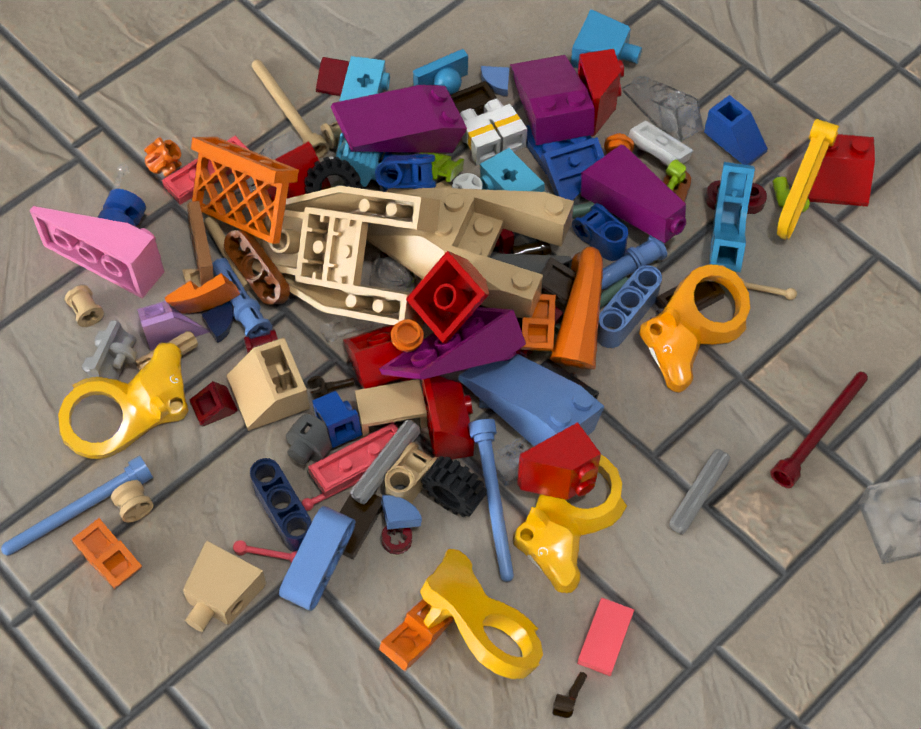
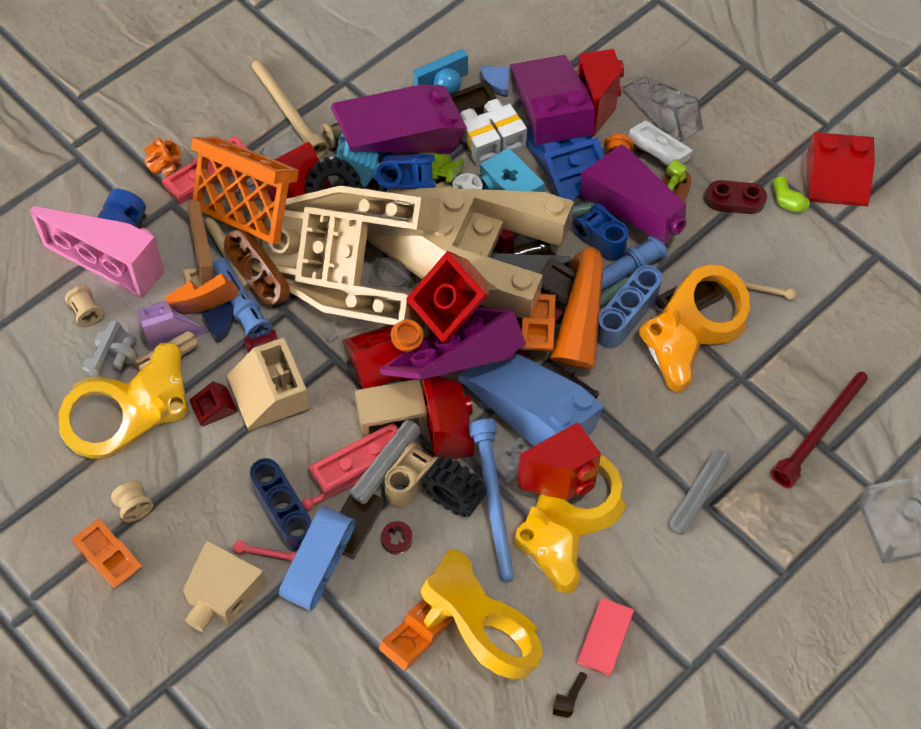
medium blue piece [1,455,153,555] -> none
dark grey piece [286,414,332,465] -> none
dark brown hand [307,376,355,399] -> none
blue brick [312,391,362,448] -> none
dark red slope [316,57,349,96] -> none
medium azure brick [339,56,390,101] -> none
medium blue tile [381,495,422,530] -> none
dark azure torso [571,9,642,68] -> none
blue slope [704,95,768,165] -> none
dark azure arch [709,162,755,272] -> none
yellow piece [777,119,839,240] -> none

